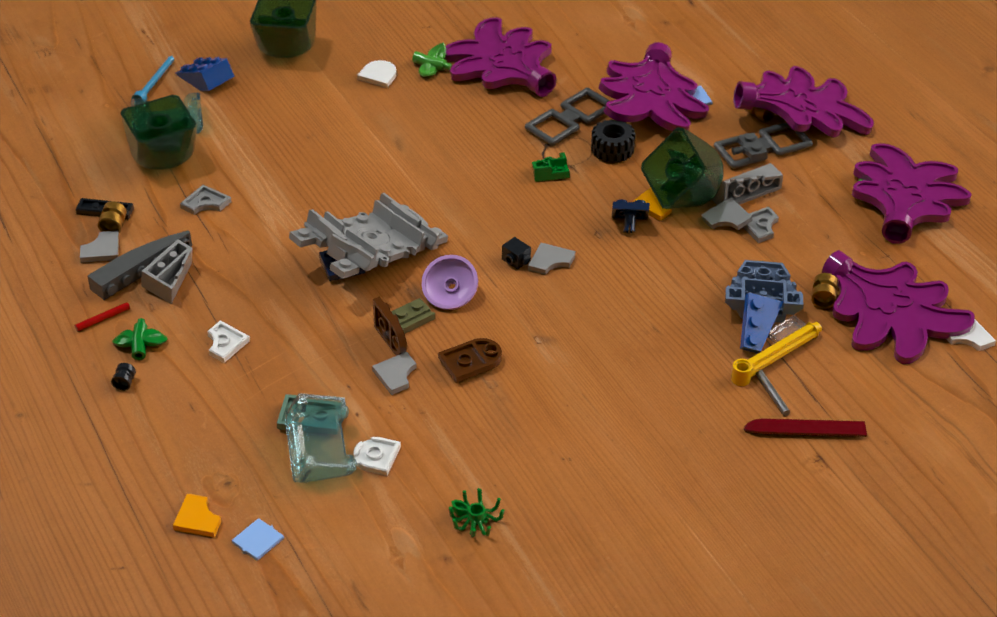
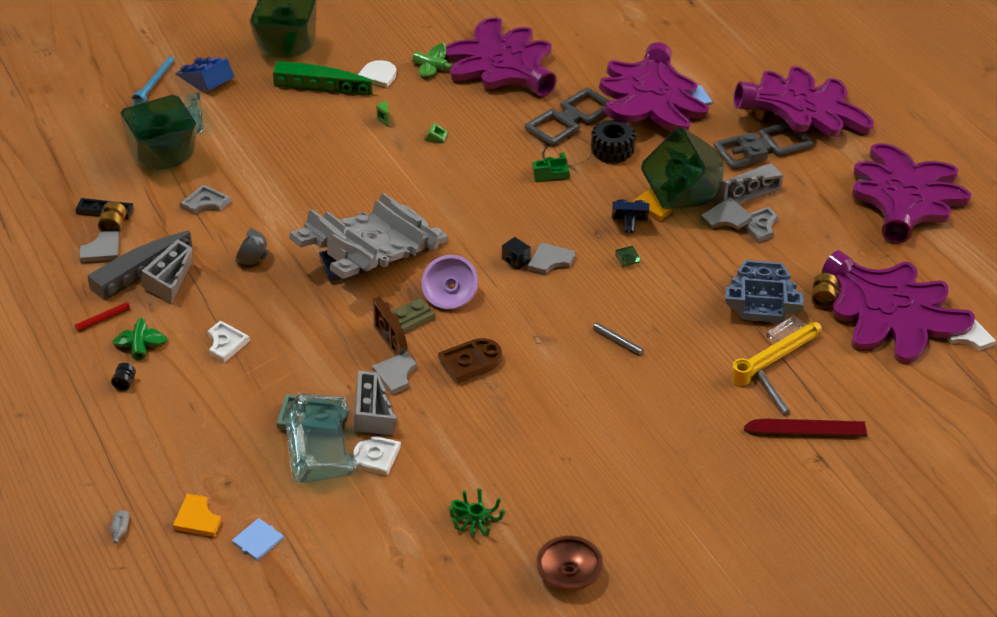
blue wing [740,293,783,353] -> none
none -> light grey piece [110,510,130,544]
none -> dark grey cylinder [235,228,269,266]
none -> green slope [273,61,373,95]
none -> light grey wedge [353,370,397,435]
none -> bright green slope [376,100,389,126]
none -> bright green slope [424,123,448,143]
none -> copper dish [537,536,603,590]
none -> flat silver bar [593,323,644,356]
none -> clear green plate [615,246,640,267]

